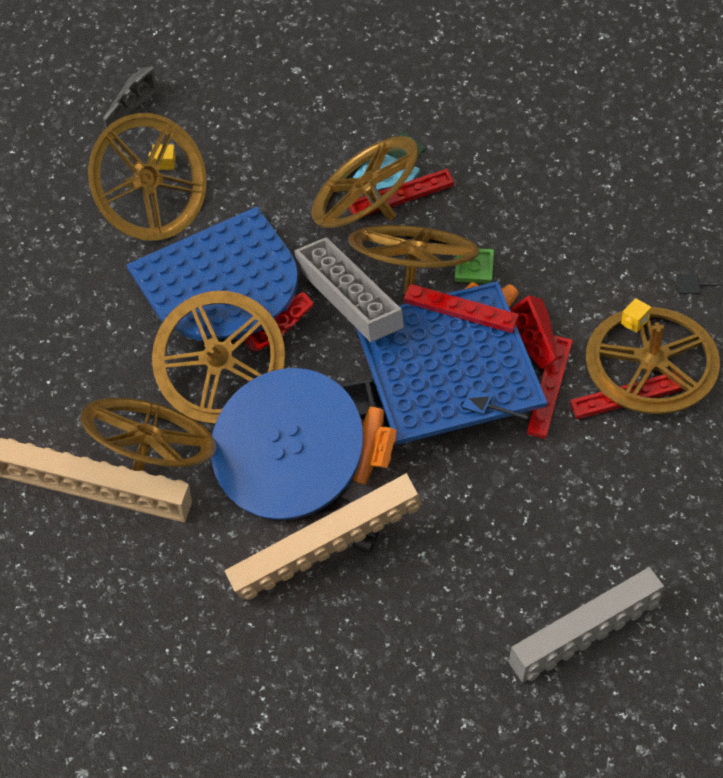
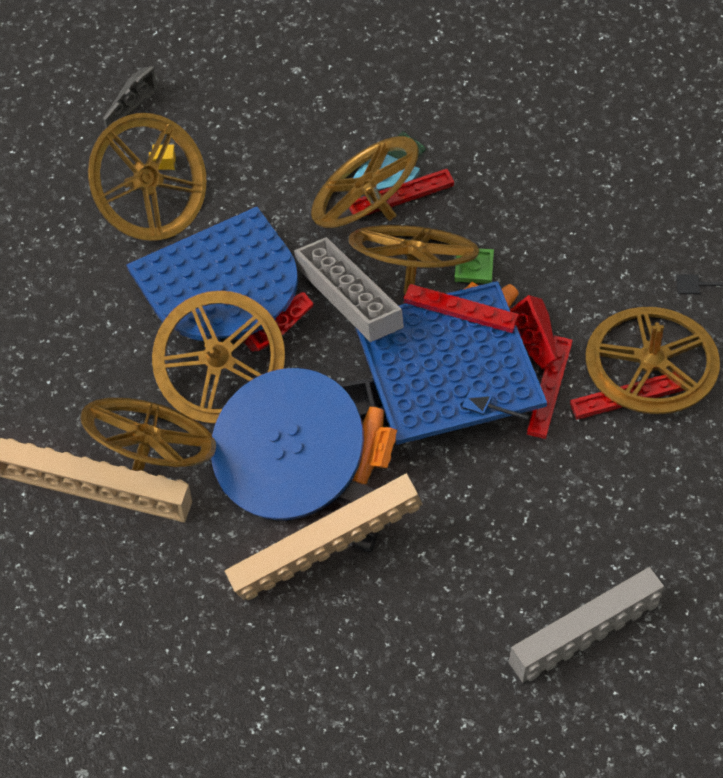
yellow brick [621,298,651,333] -> none

